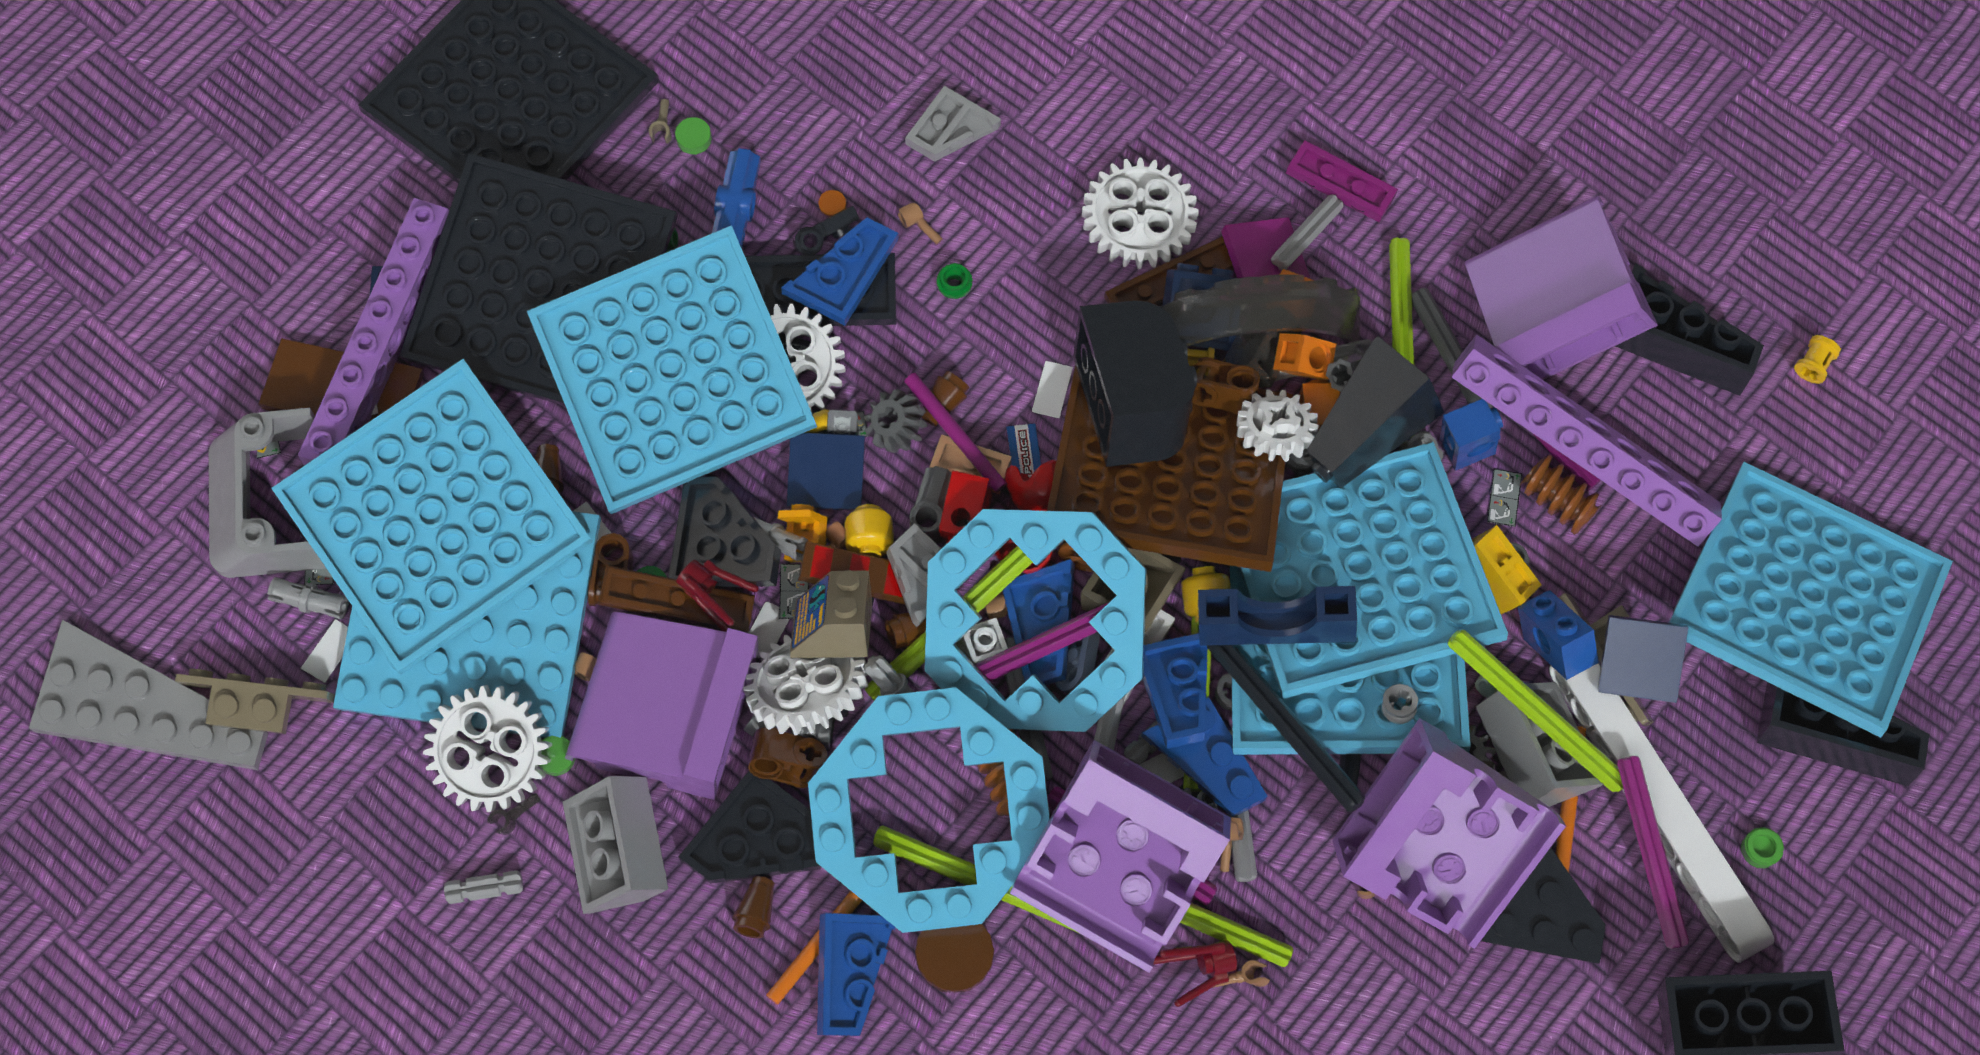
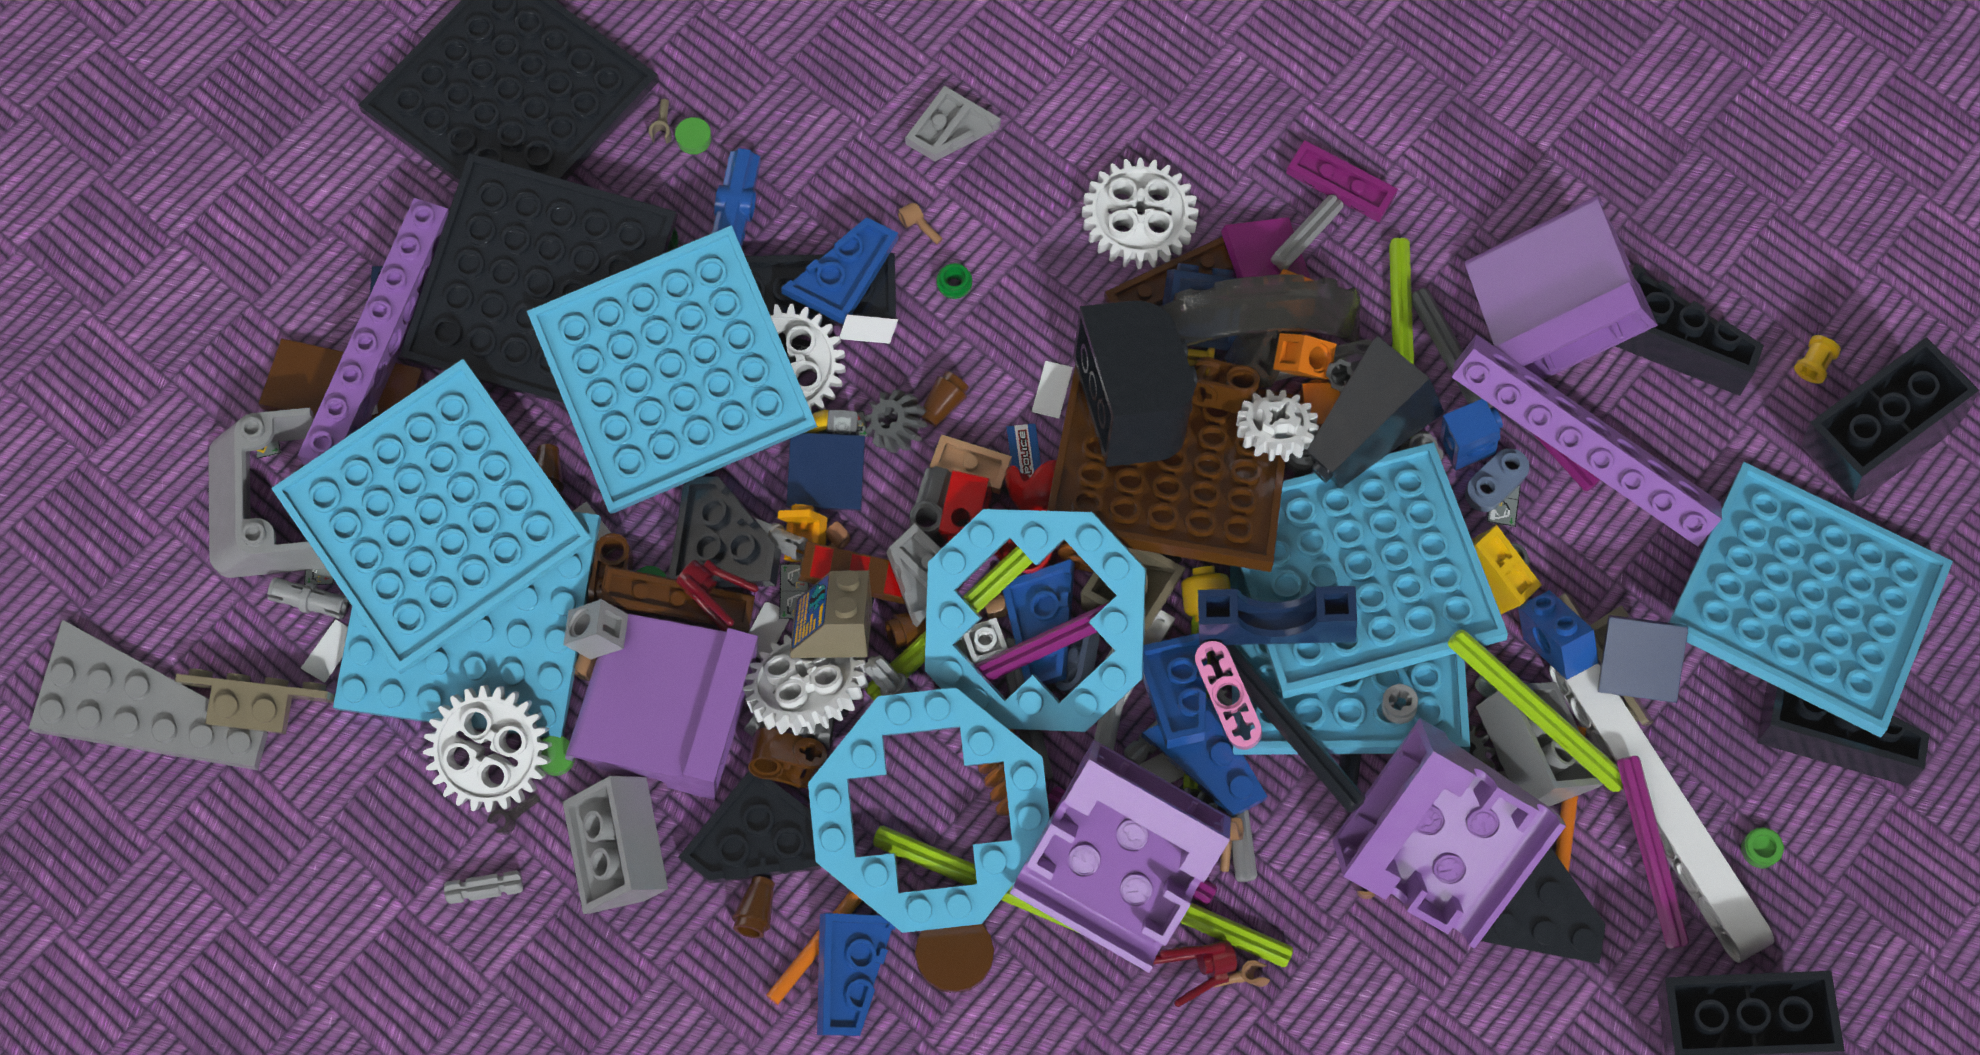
black plate [793,206,860,255] -> none
orange piece [818,190,846,216] -> none
yellow head [844,504,894,558] -> none
magenta bar [904,373,1007,493] -> none
dark orange piece [1519,454,1602,535] -> none
none -> light grey brick [563,599,628,659]
none -> white sticker [840,314,898,344]
none -> bright pink beam [1195,641,1262,750]
none -> sand blue plate [1465,449,1529,512]
none -> black brick [1801,337,1980,501]

